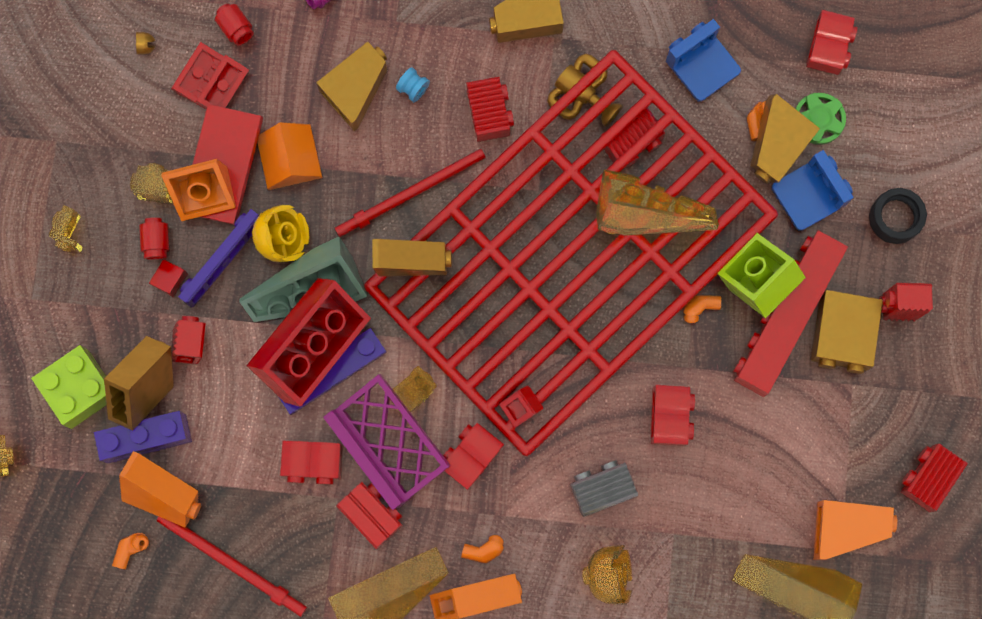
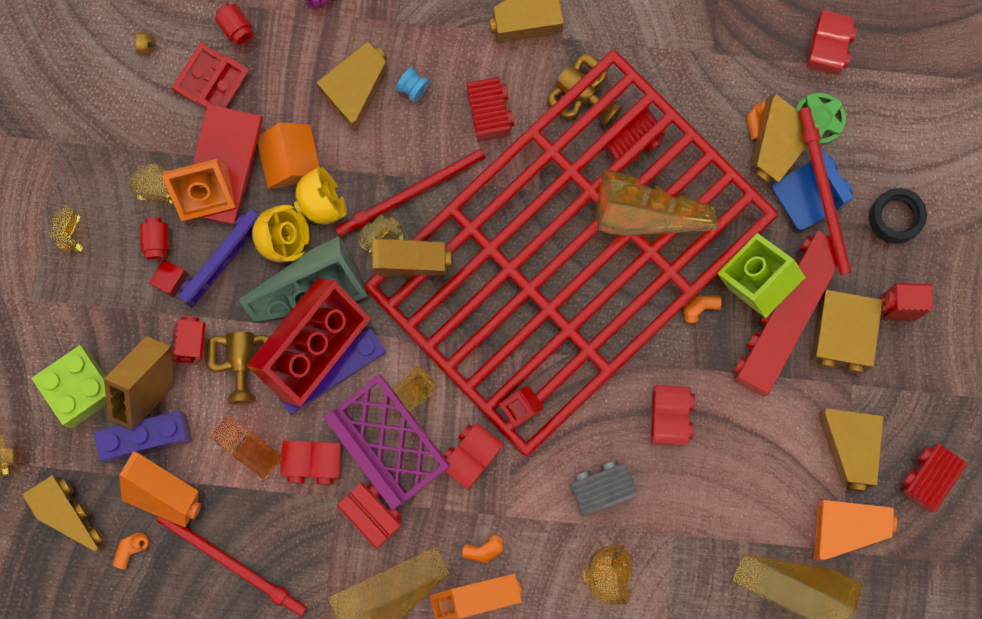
blue bracket [665,19,741,102] -> none
none -> pearl gold slope [22,475,105,552]
none -> pearl gold piece [205,332,269,404]
none -> clear orange slope [209,414,282,479]
none -> yellow cylinder [294,167,347,224]
none -> clear yellow bracket [359,214,404,253]
none -> red bar [799,107,851,275]
none -> pearl gold slope [819,408,884,492]

